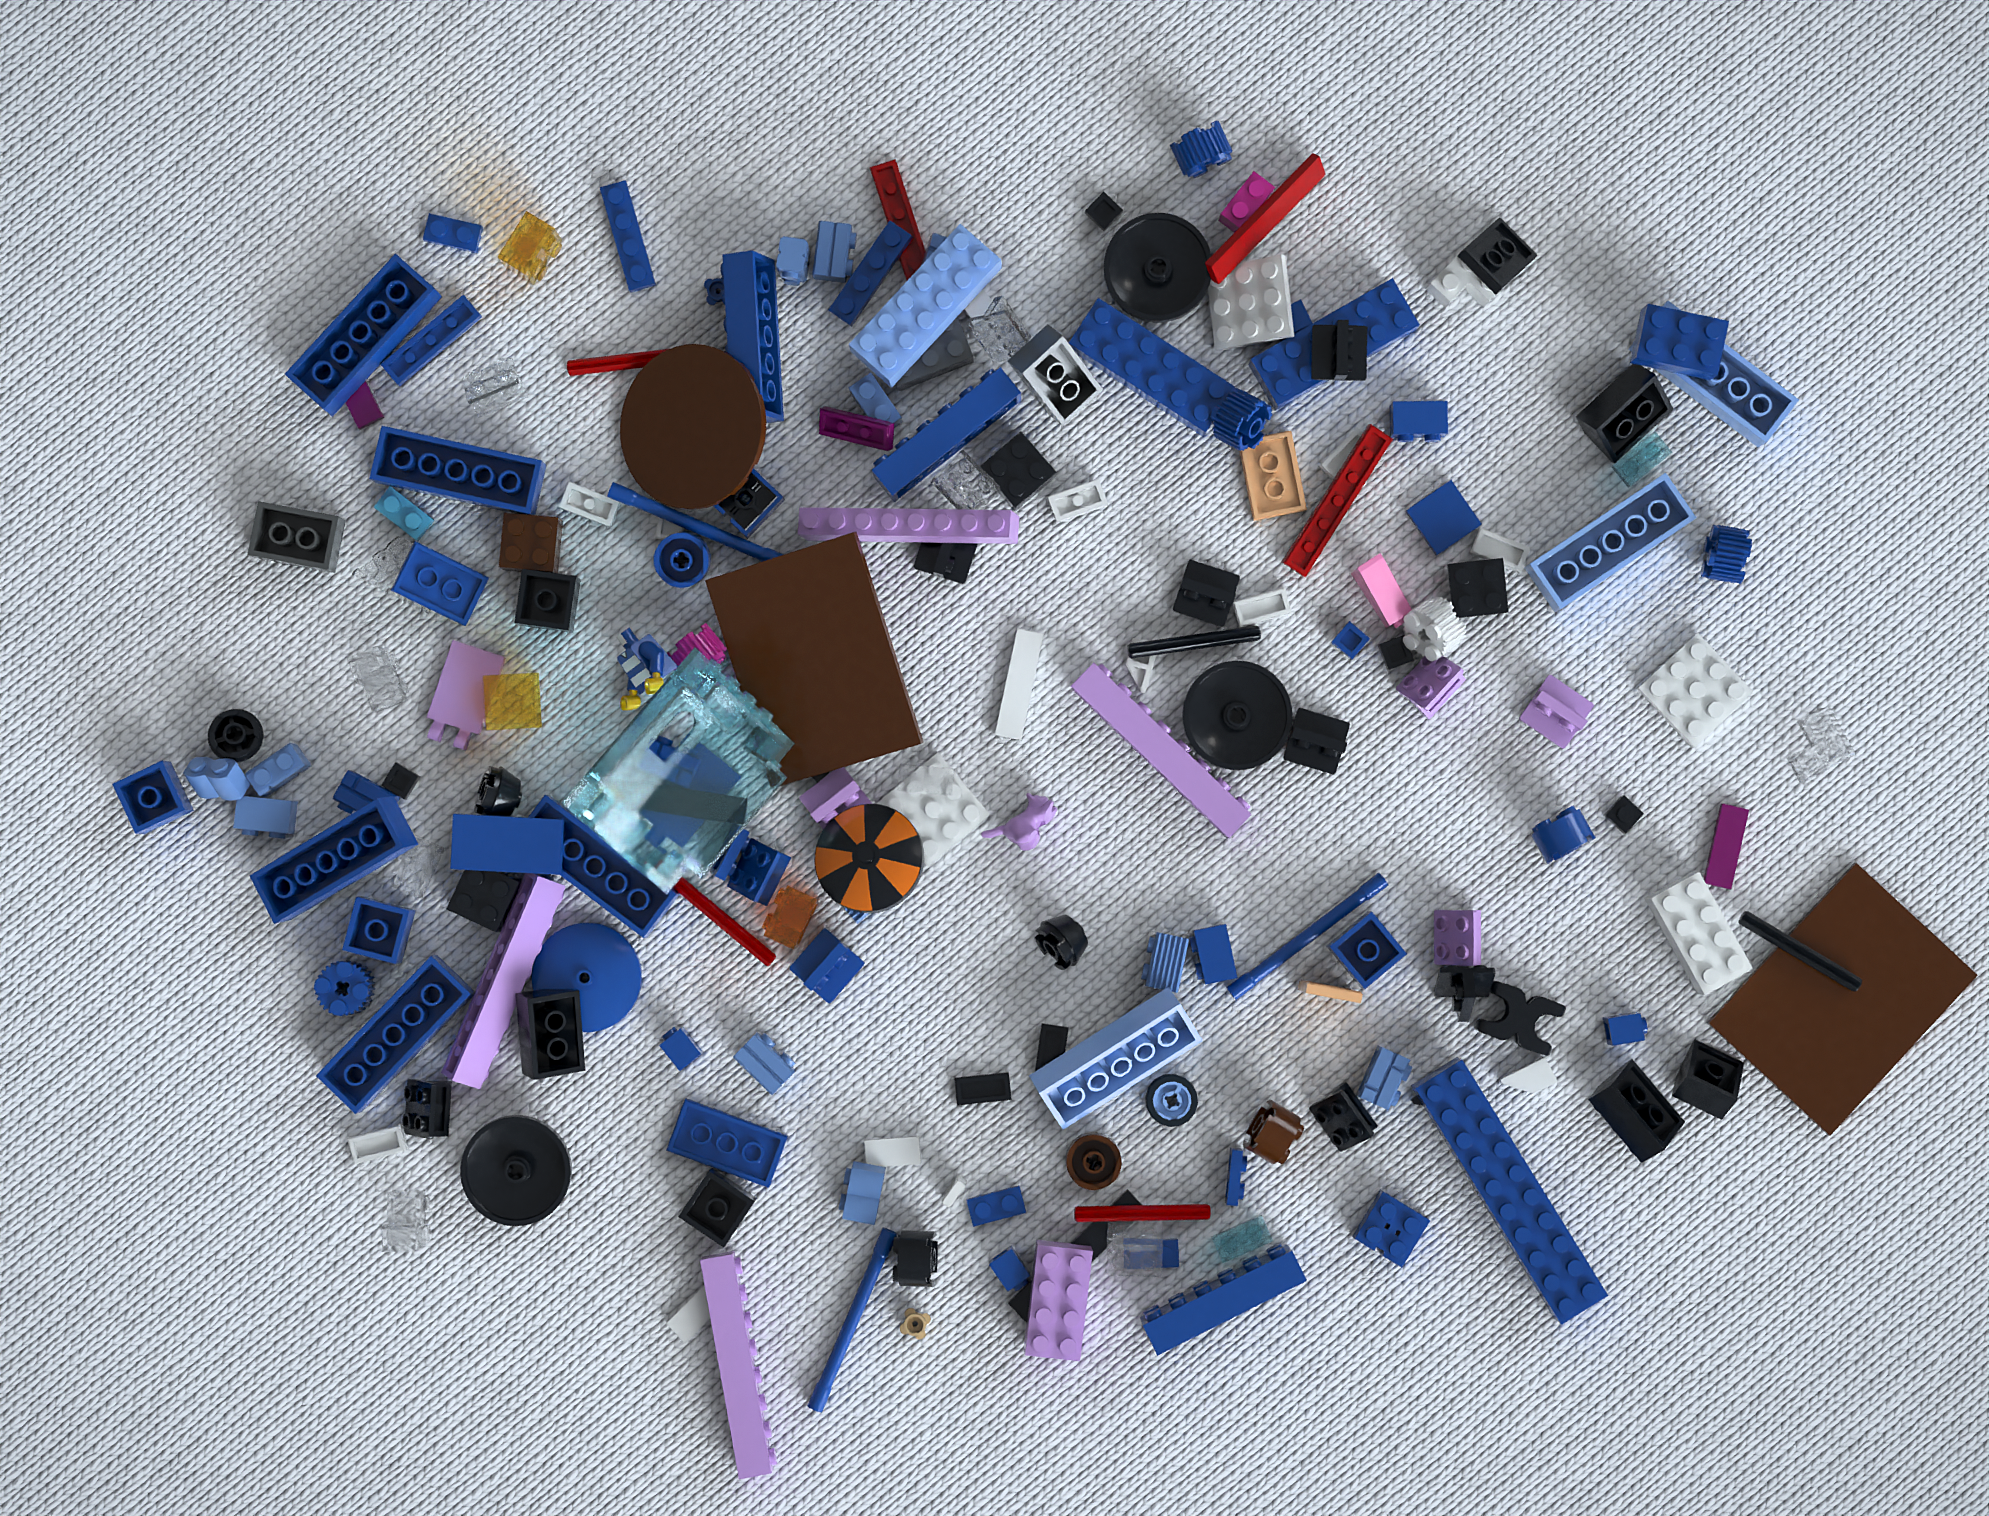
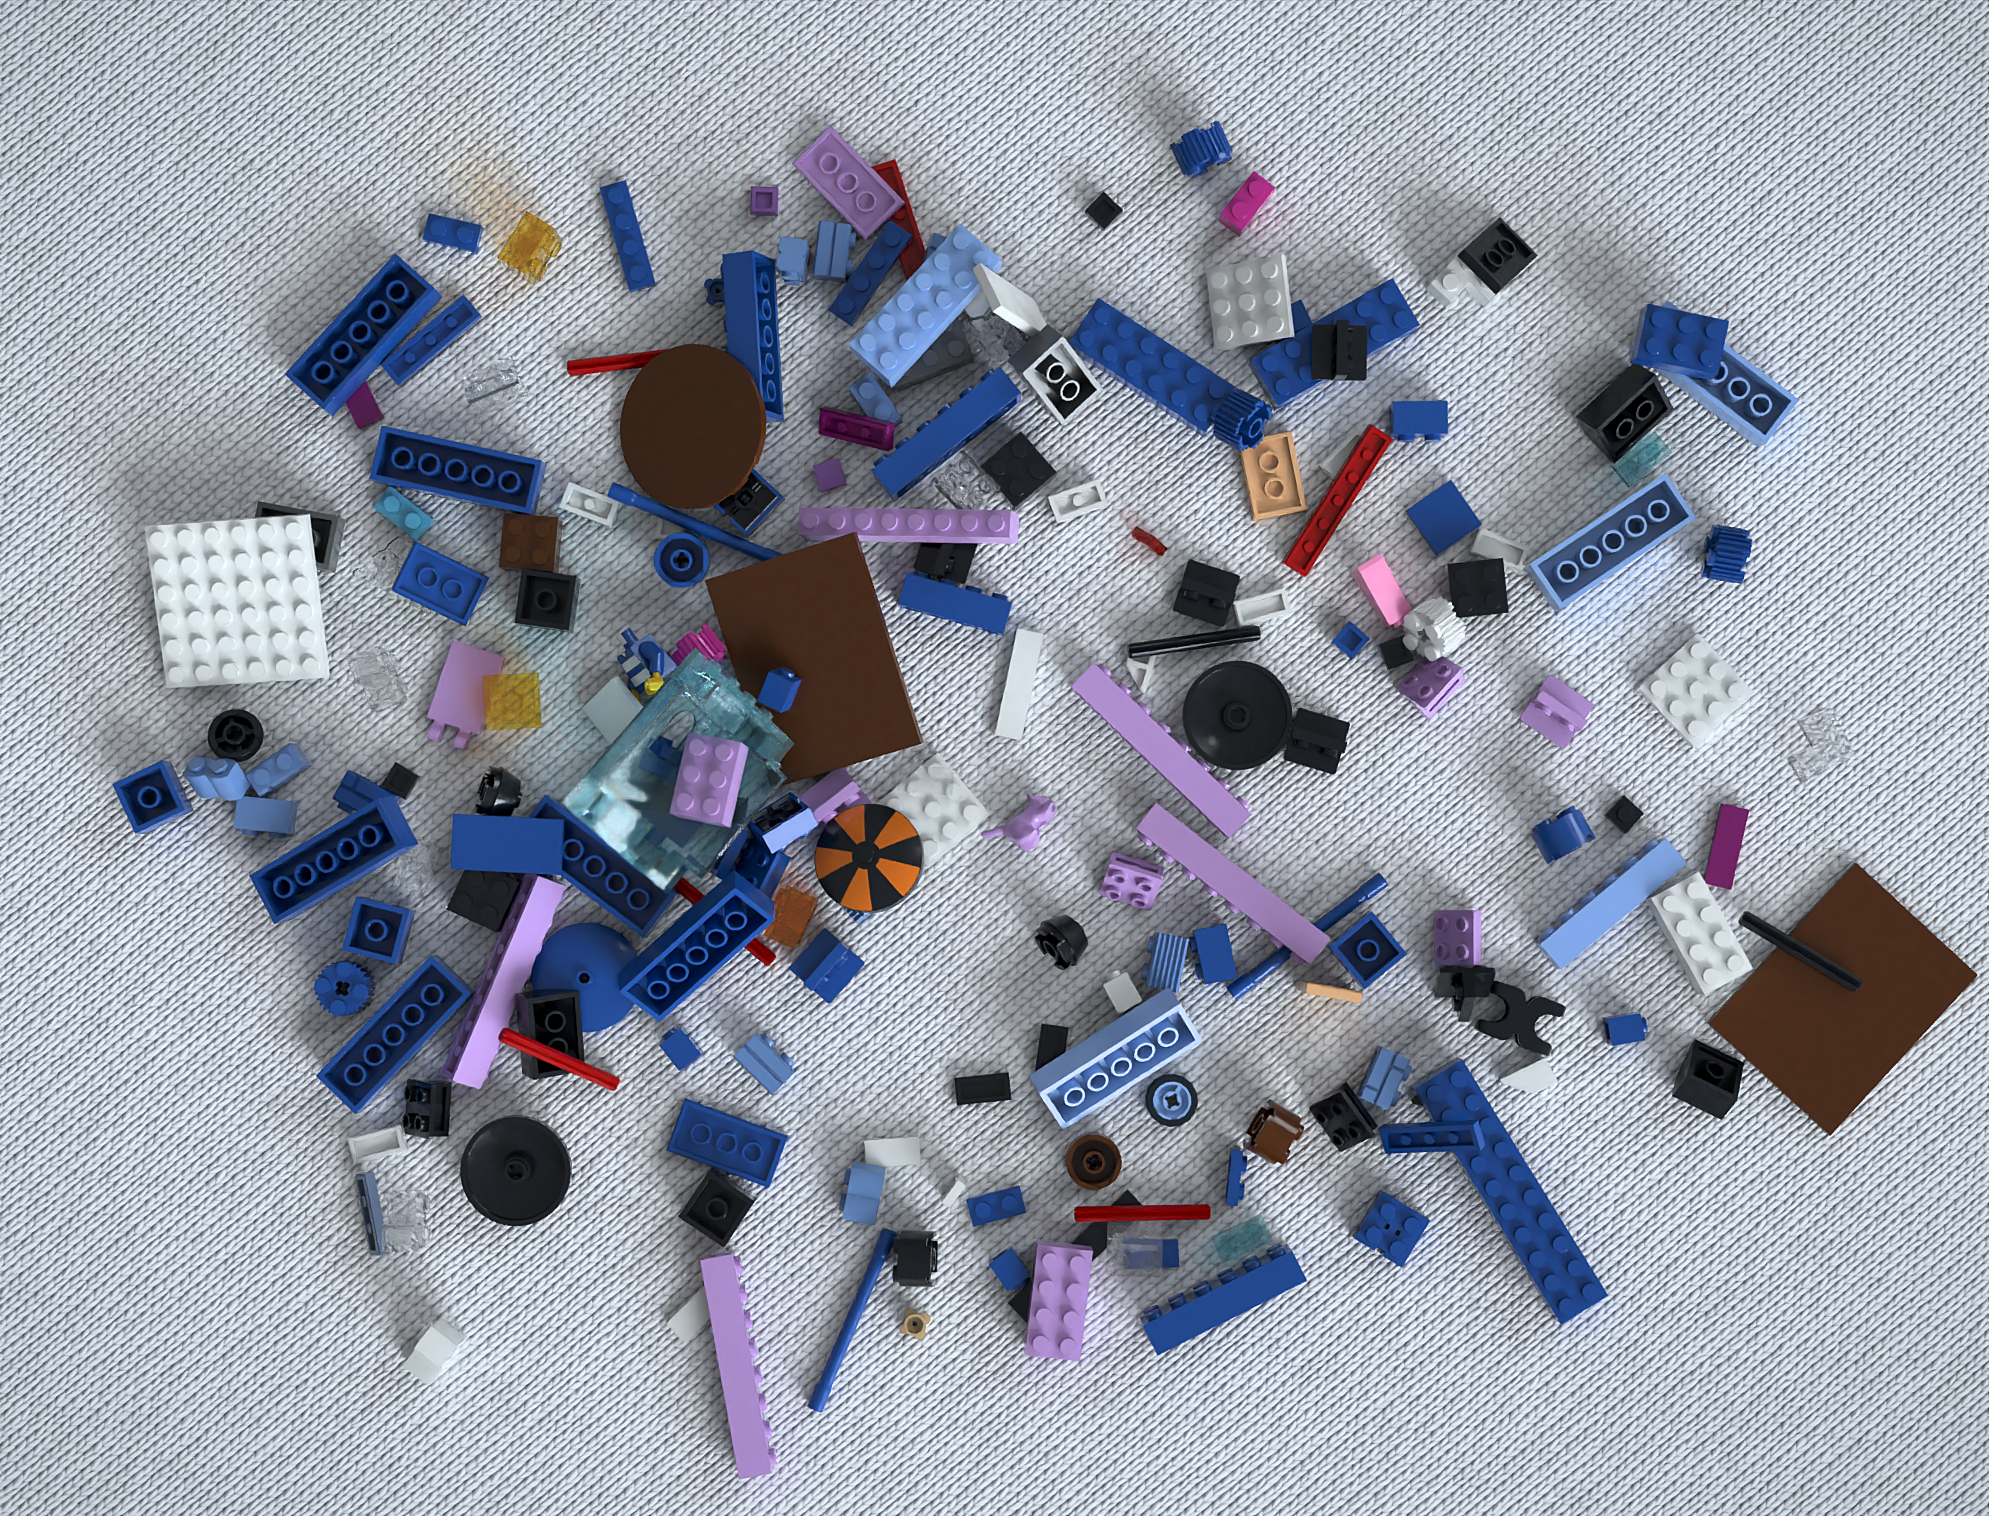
black dish [1104,213,1212,323] -> none
red tile [1205,153,1326,284] -> none
black slope [1588,1059,1685,1163] -> none
none -> white plate [145,514,330,688]
none -> sand blue tile [355,1172,389,1255]
none -> white brick [403,1318,467,1386]
none -> red axle [498,1027,620,1091]
none -> white tile [582,675,652,751]
none -> blue brick [619,870,775,1022]
none -> lavender brick [669,732,749,828]
none -> piece [744,792,818,854]
none -> medium lavender tile [750,186,779,216]
none -> blue brick [757,667,802,713]
none -> lavender tile [792,125,905,241]
none -> medium lavender tile [813,458,847,493]
none -> blue brick [898,570,1012,636]
none -> white tile [973,263,1047,338]
none -> lavender bracket [1099,851,1164,910]
none -> white brick [1102,969,1142,1014]
none -> clear red tile [1131,526,1168,556]
none -> lavender brick [1136,803,1331,966]
none -> blue plate [1378,1120,1485,1154]
none -> light blue brick [1535,838,1687,969]

